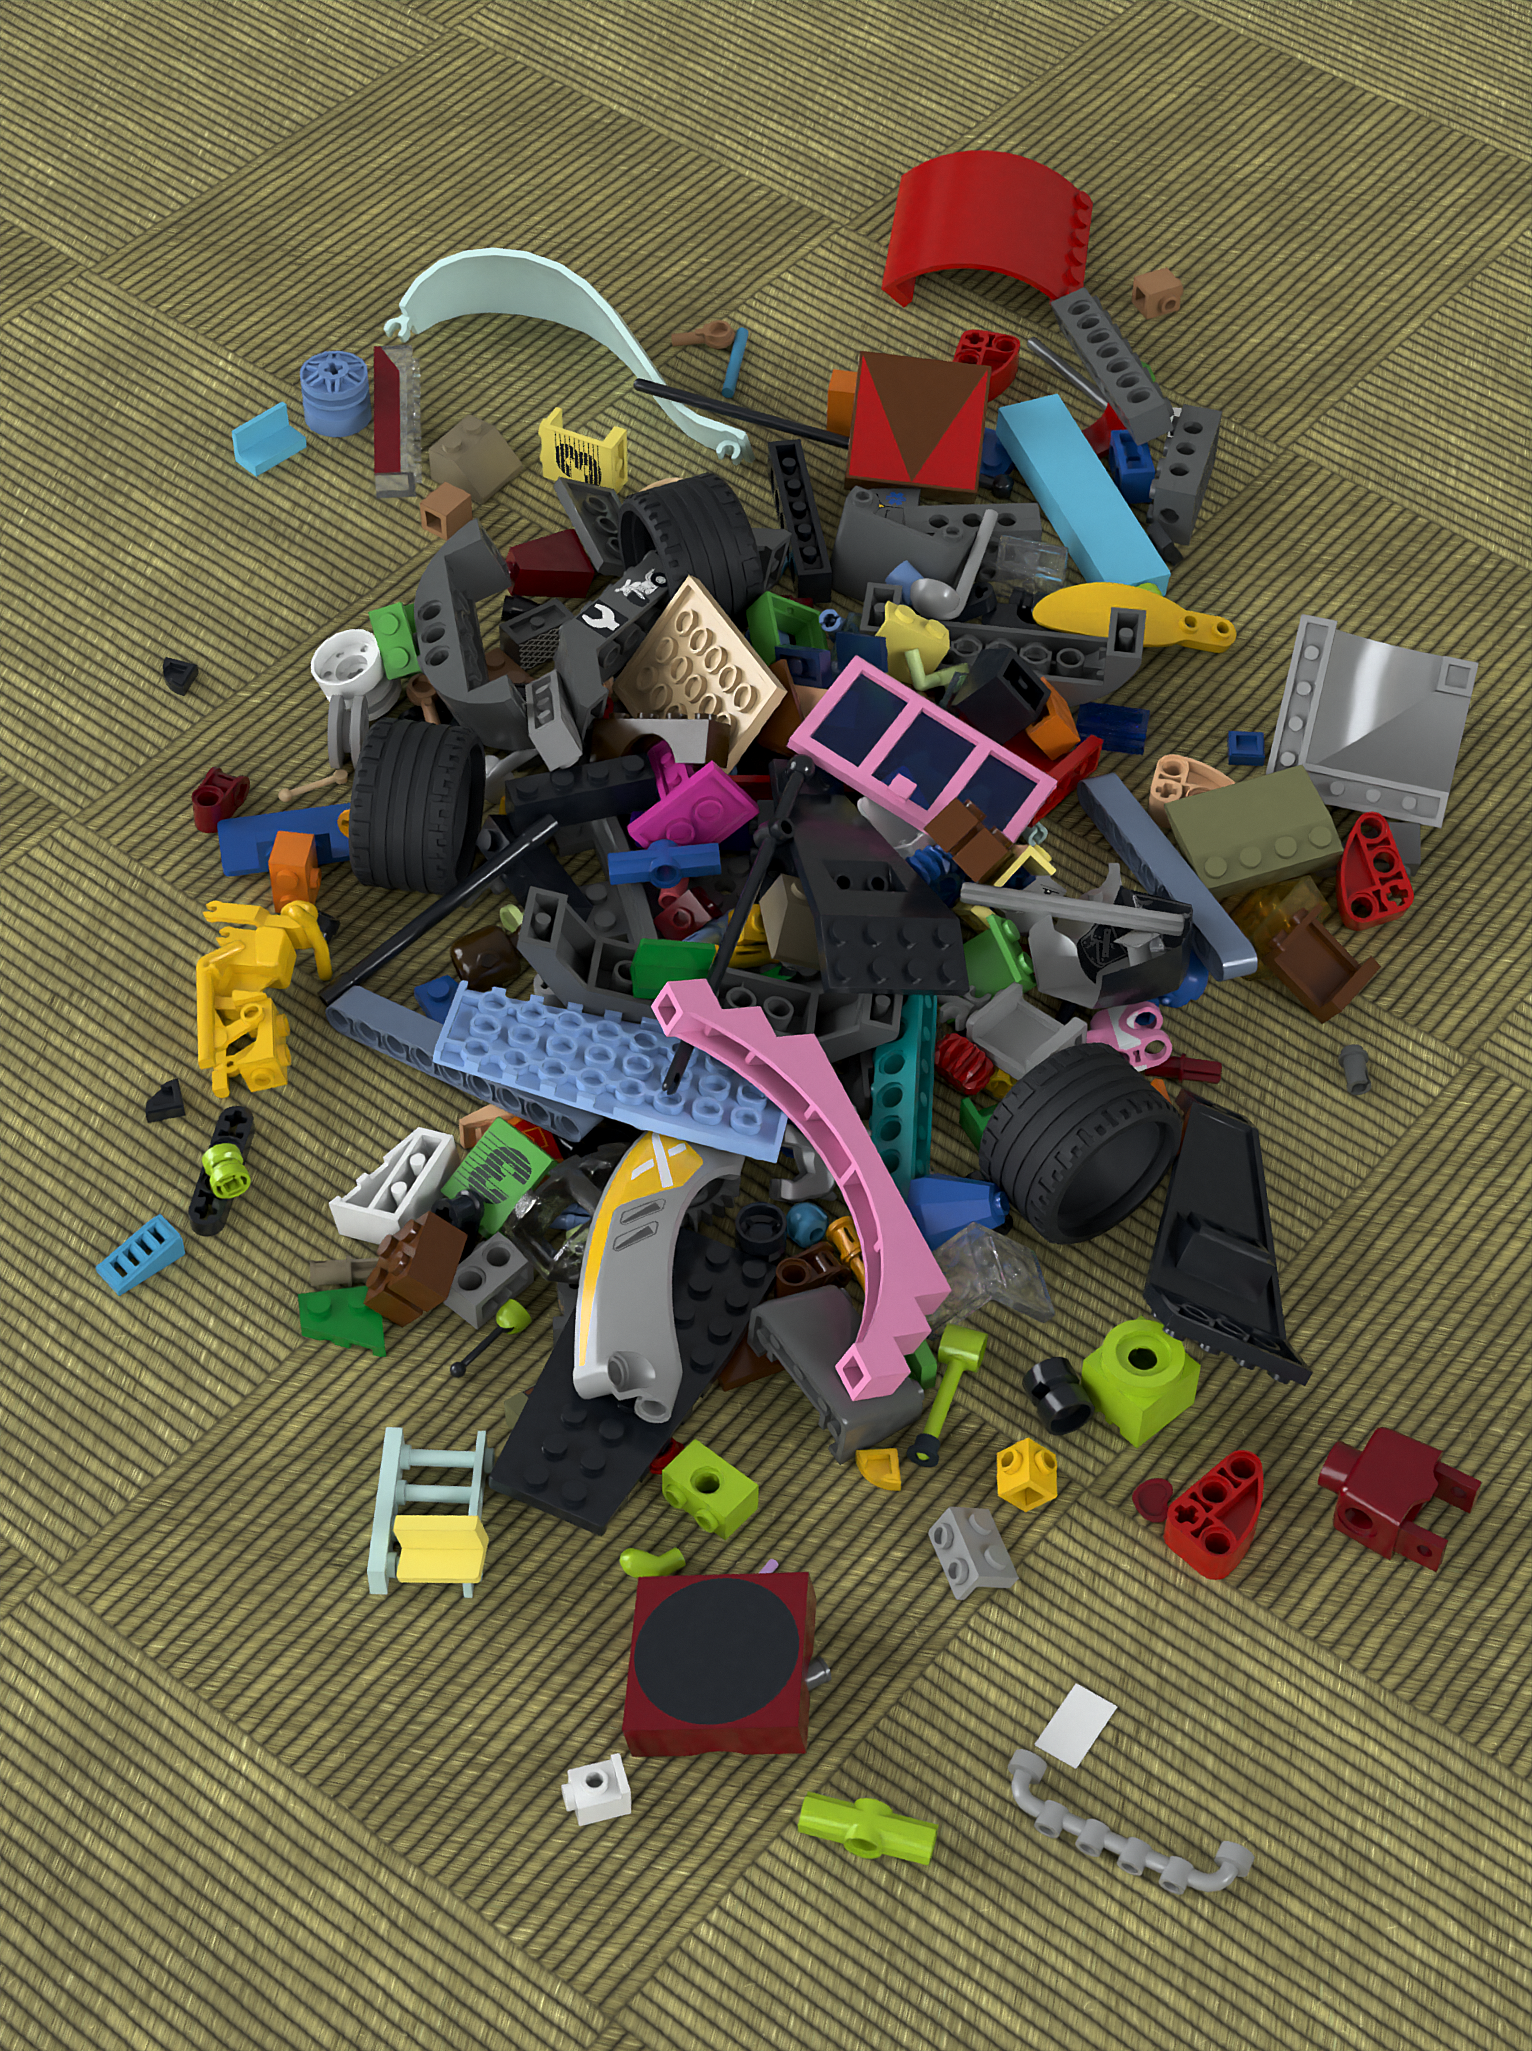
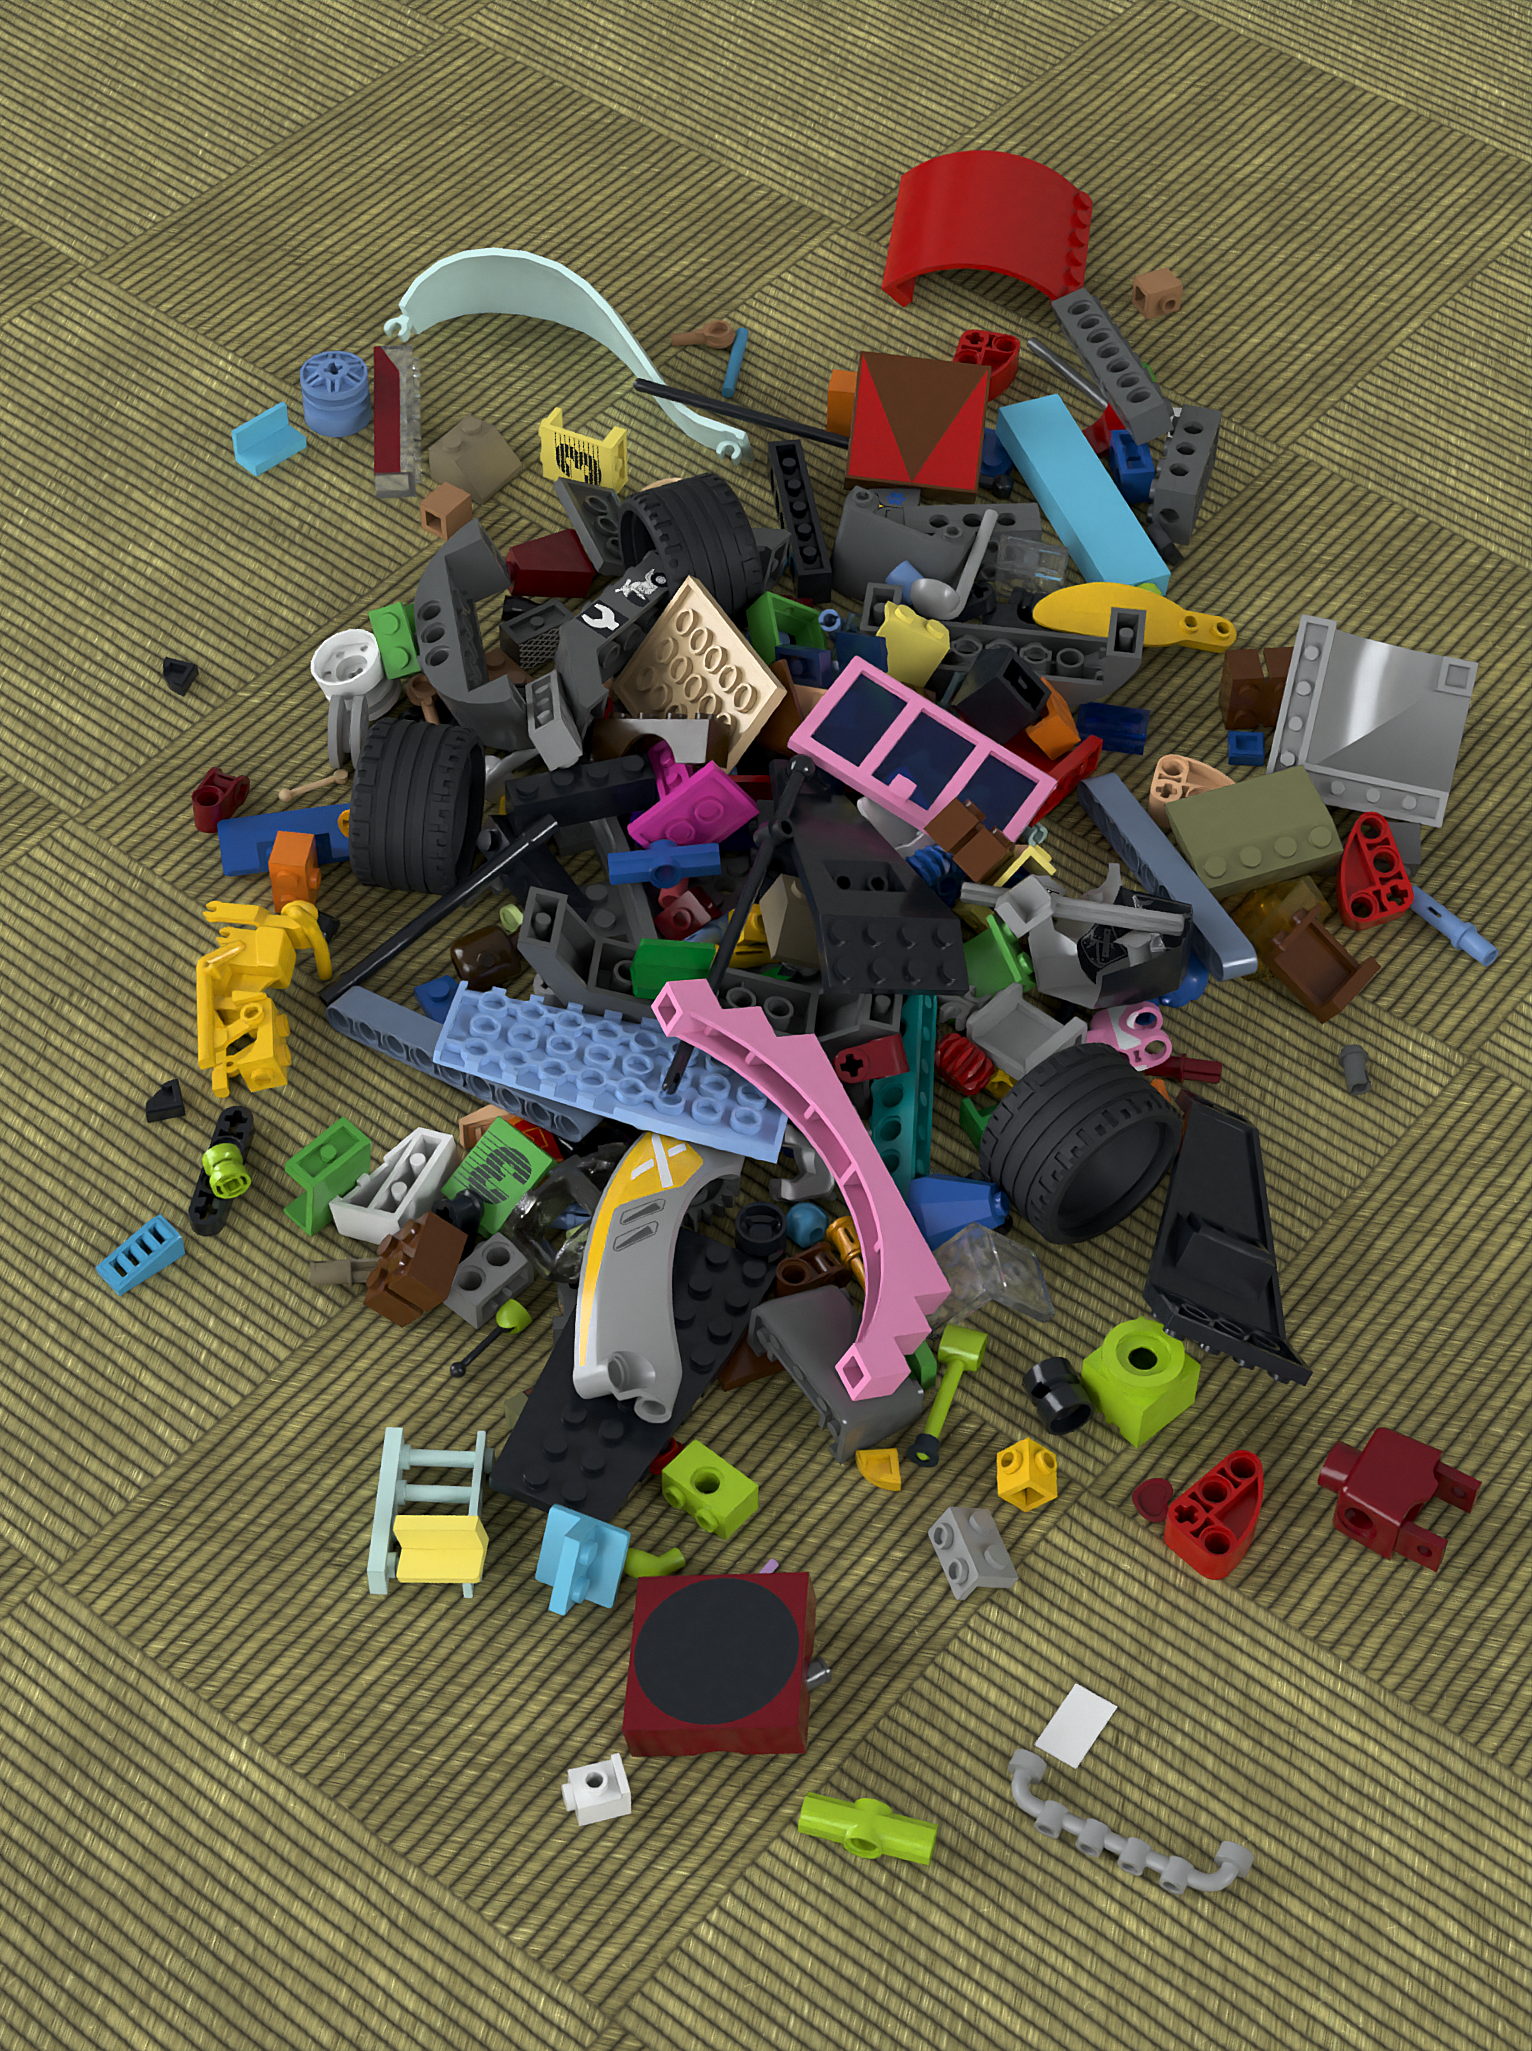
green wing [298,1286,386,1357] -> none
yellowish green plate [904,648,969,691] -> none
none -> bright green panel [284,1116,371,1237]
none -> medium azure bracket [535,1504,631,1616]
none -> dark red piece [832,1033,910,1084]
none -> light grey panel [995,874,1056,939]
none -> reddish brown piece [1218,646,1294,730]
none -> medium blue pin [1410,886,1499,967]

